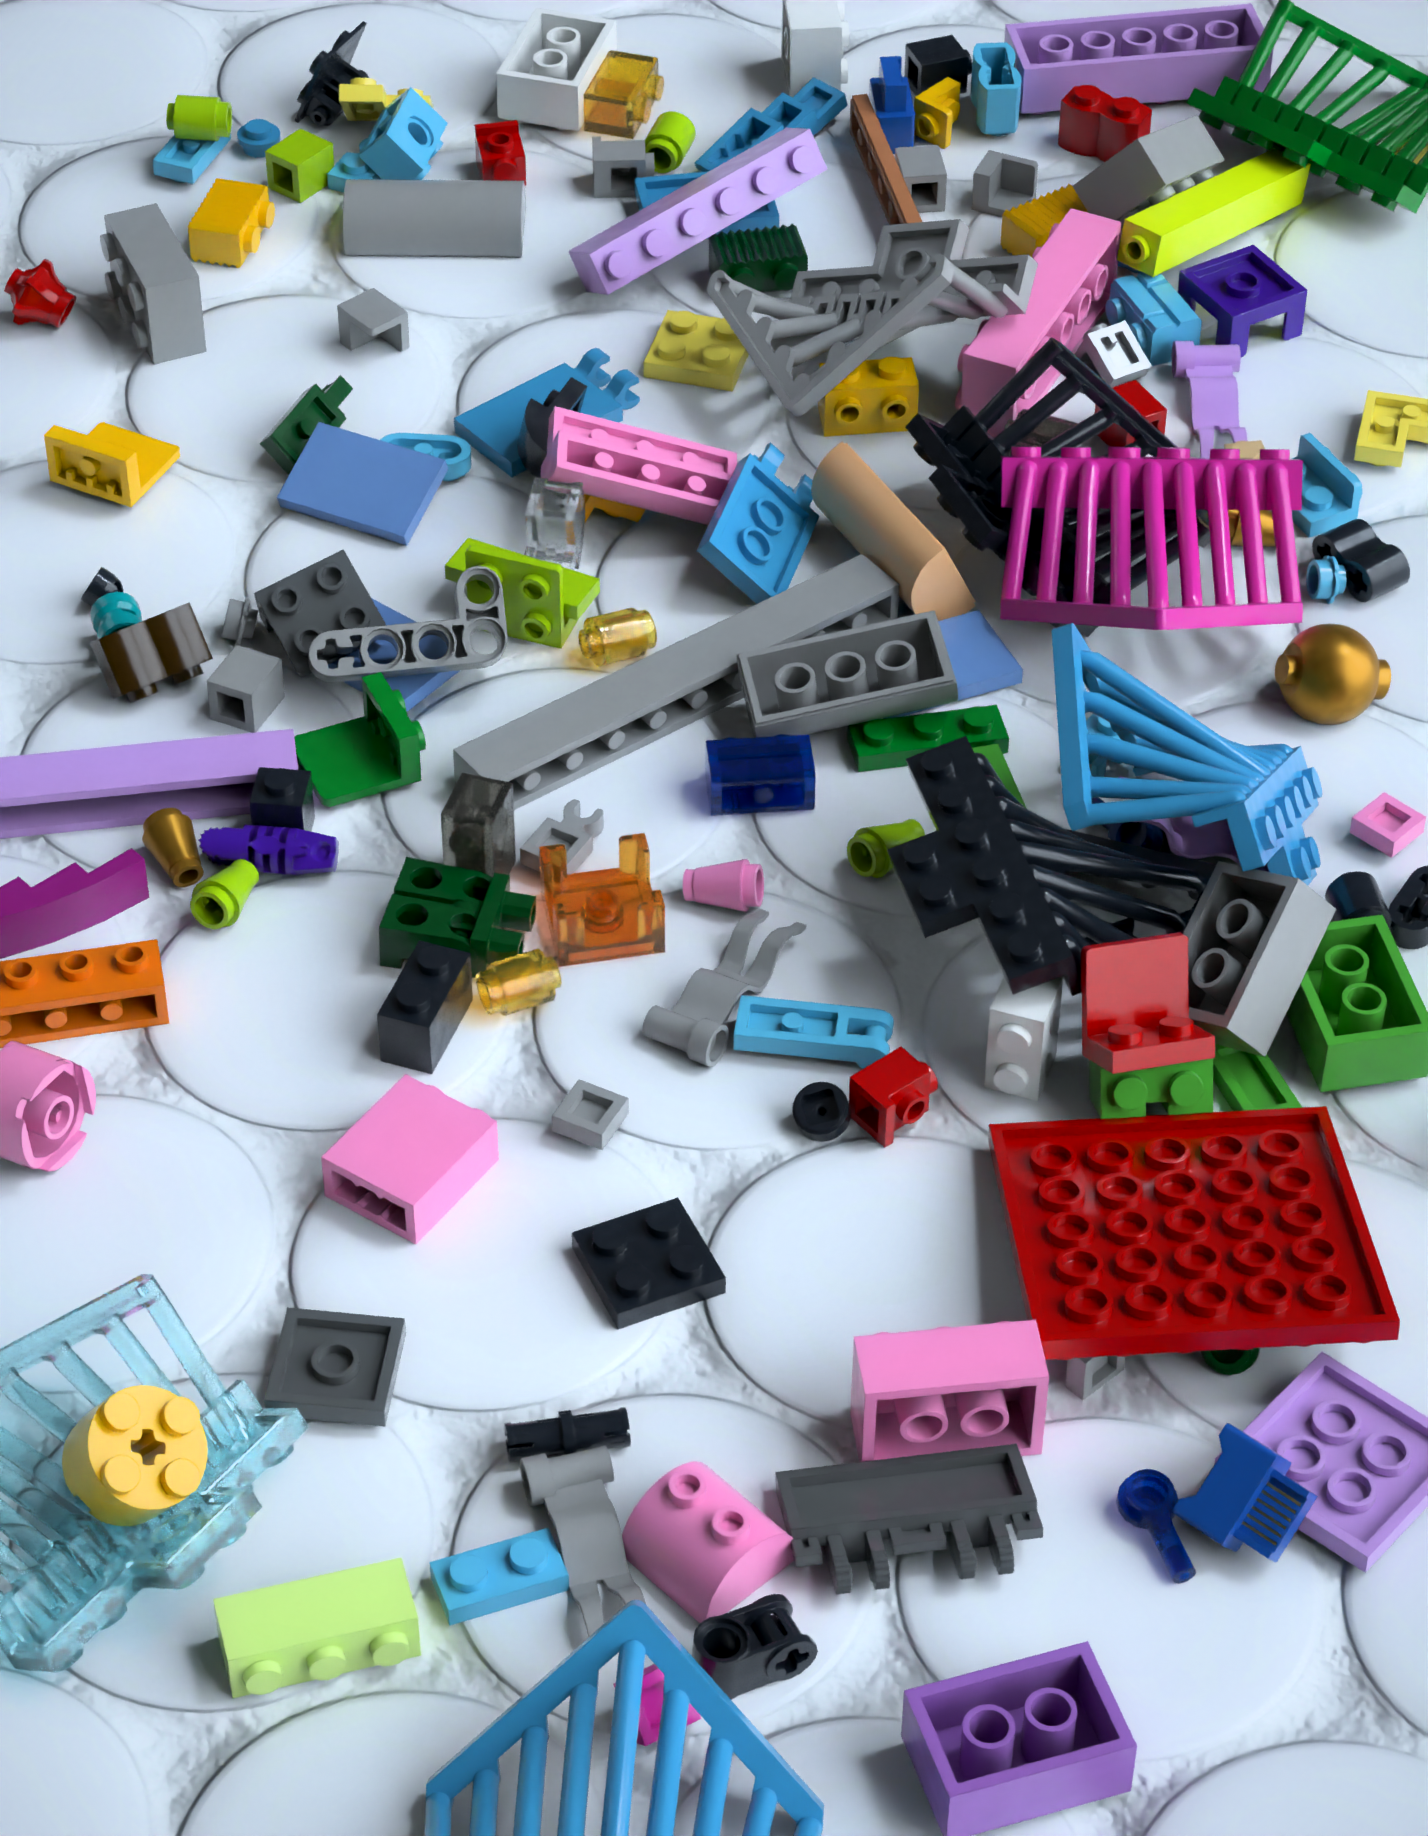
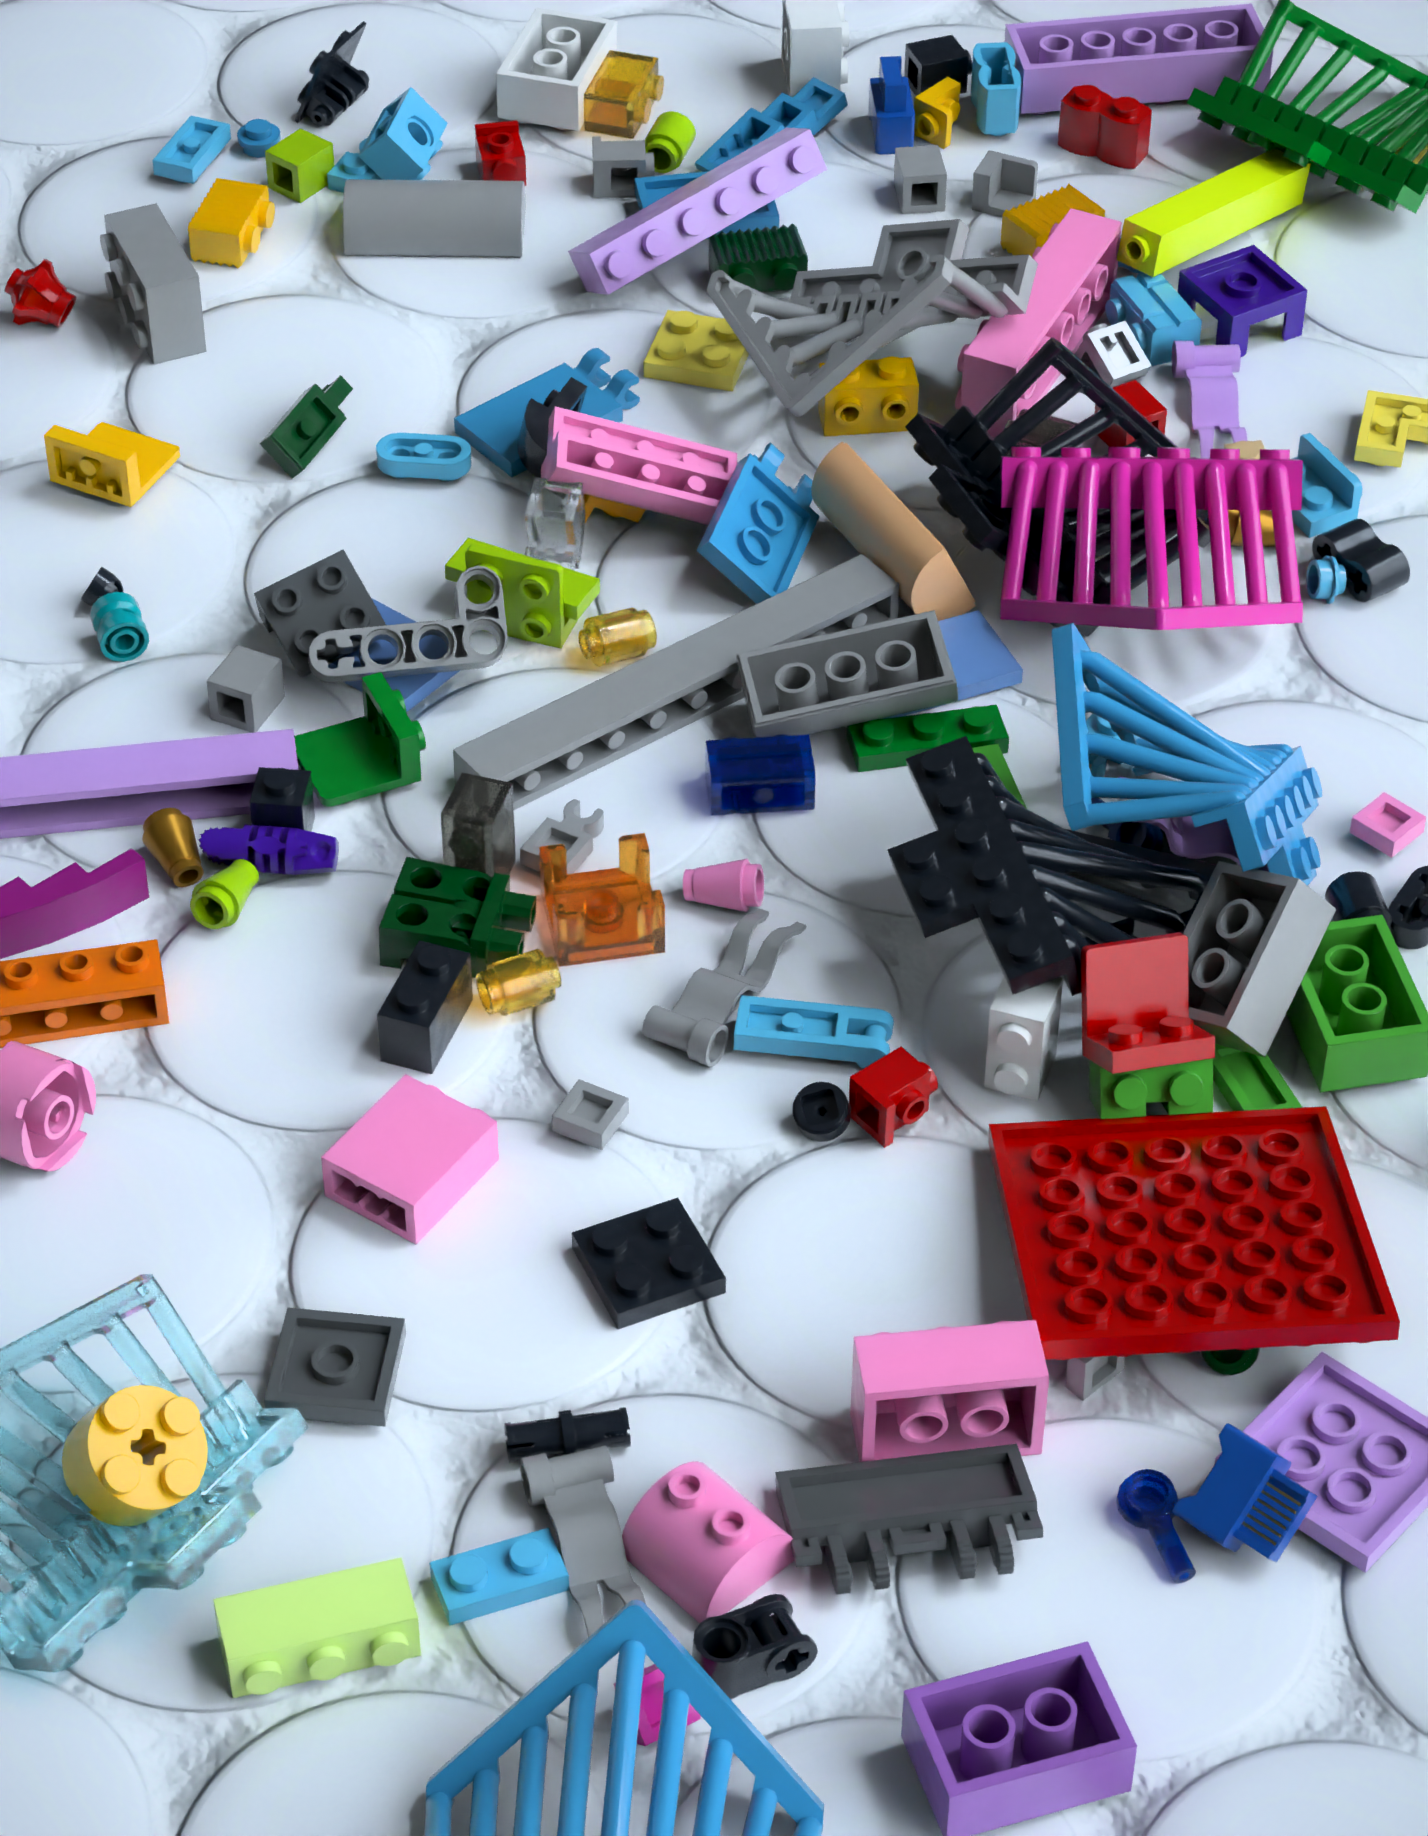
dark brown brick [90,602,213,703] -> none
lime brick [166,95,232,141] -> none
light grey plate [221,598,258,646] -> none
medium blue tile [277,422,448,546] -> none
light grey panel [337,288,409,352] -> none
light yellow plate [339,78,433,121] -> none
lime cone [847,819,925,878] -> none
nougat tile [850,94,922,225] -> none
light grey brick [1073,115,1225,230] -> none
pearl gold brick [1275,623,1391,725] -> none

